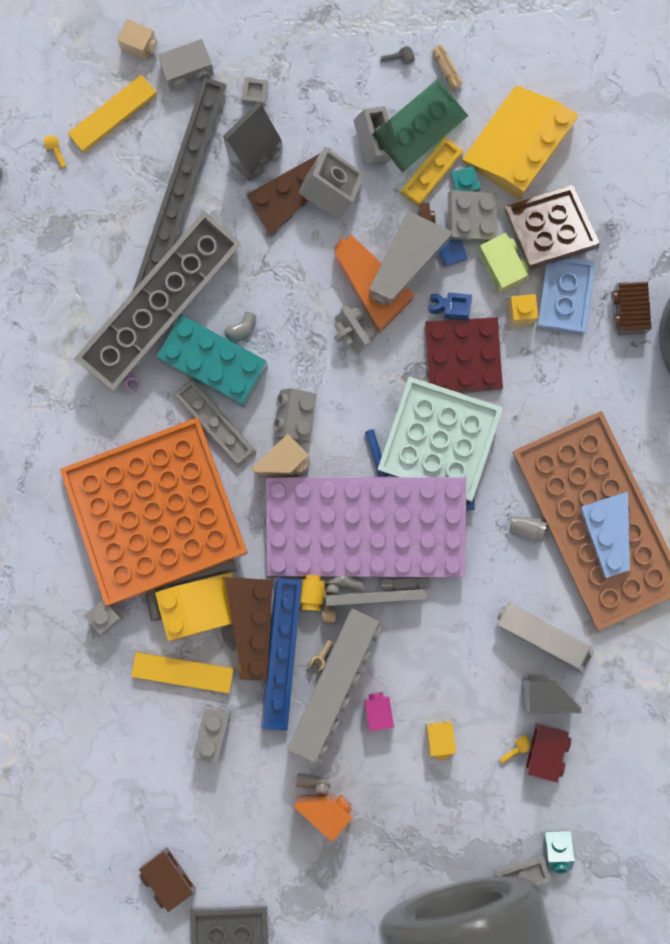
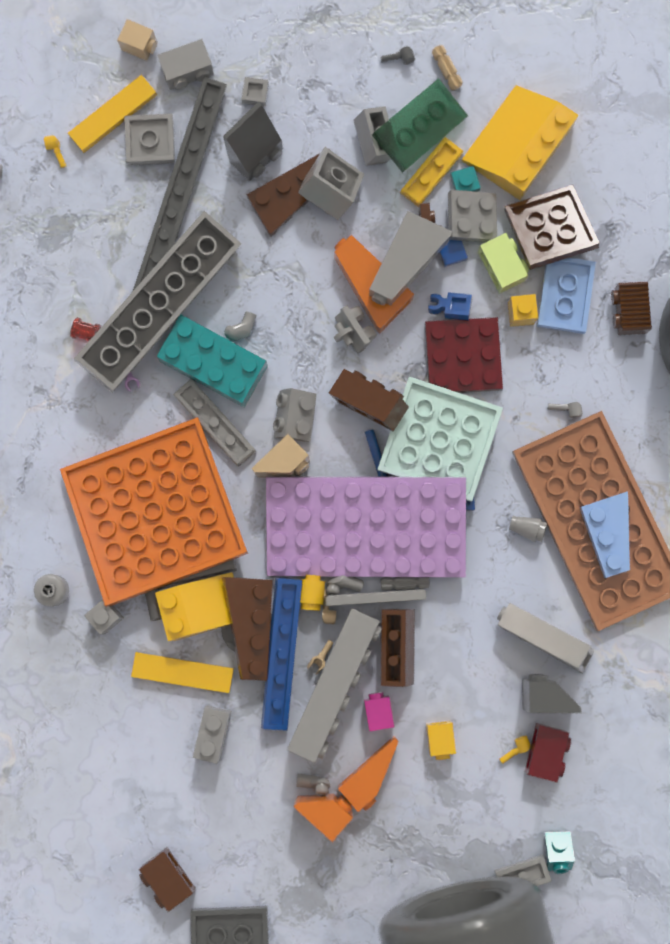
none -> light grey head [34,574,69,607]
none -> clear red bush [70,317,101,341]
none -> light grey plate [125,114,175,165]
none -> reddish brown brick [329,369,409,432]
none -> orange slope [338,736,399,812]
none -> reddish brown brick [381,609,415,687]
none -> light grey hand [548,402,583,418]

